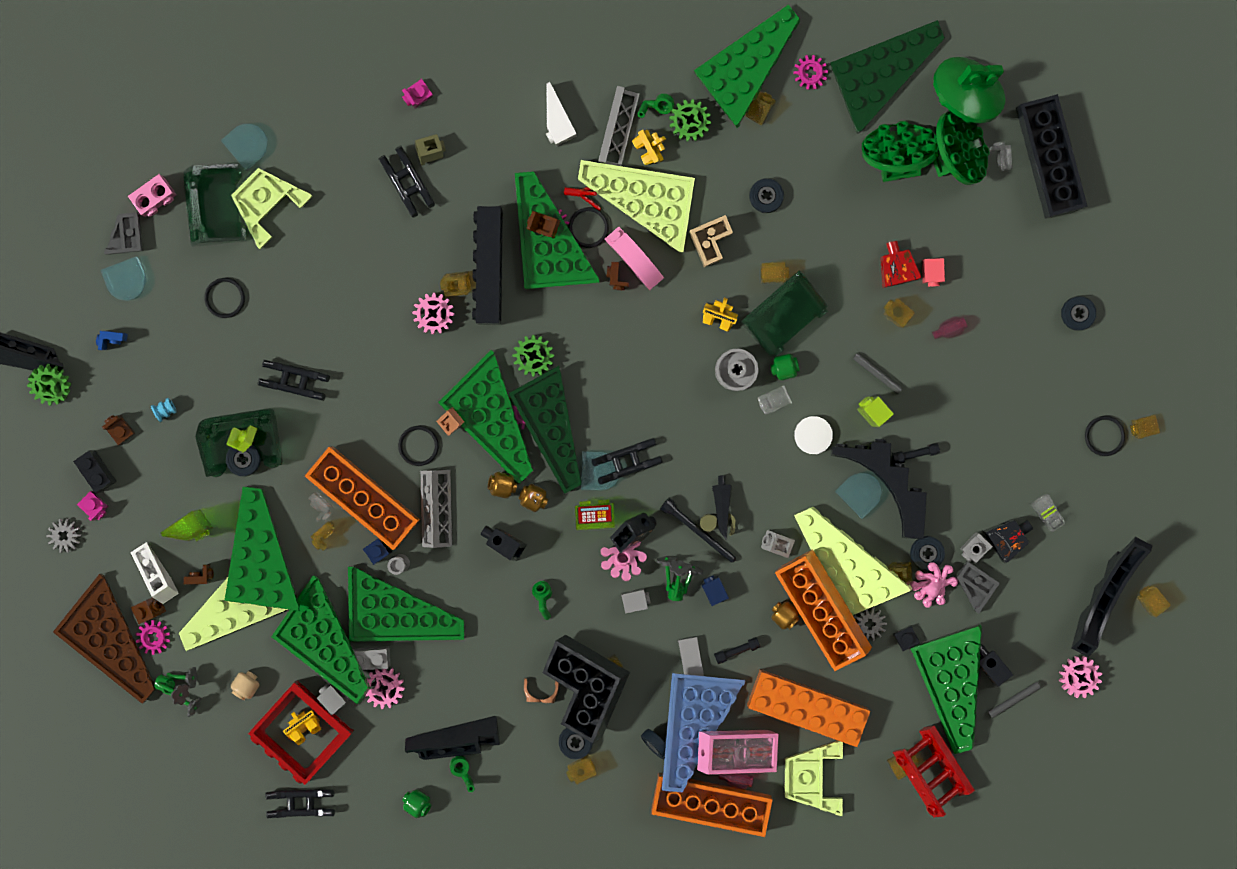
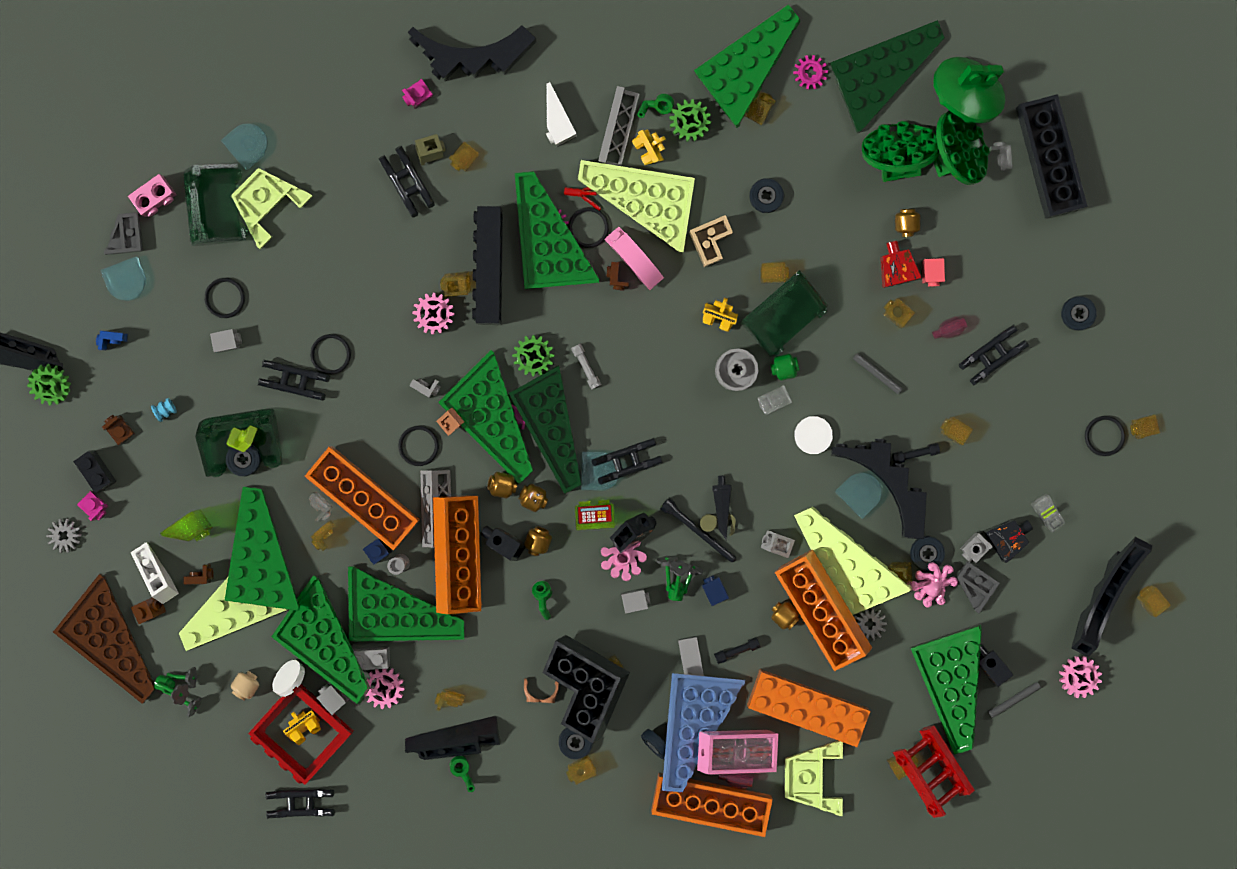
dark pink gear [136,620,170,655] -> none
green head [402,789,432,818] -> none
reddish brown bracket [527,211,561,239] -> none
lime brick [857,396,894,427] -> none
black plate [894,625,920,652] -> none
none -> light grey brick [210,329,242,353]
none -> white tile [272,660,305,697]
none -> black tyre [310,334,351,375]
none -> black arch [408,25,537,81]
none -> light grey bracket [409,378,441,398]
none -> orange brick [433,495,481,614]
none -> clear yellow bracket [435,689,466,711]
none -> clear yellow bracket [449,142,479,172]
none -> pearl gold head [524,526,552,556]
none -> light grey bar [571,343,602,390]
none -> pearl gold head [895,209,920,237]
none -> clear yellow brick [940,417,973,446]
none -> black piece [959,324,1029,385]

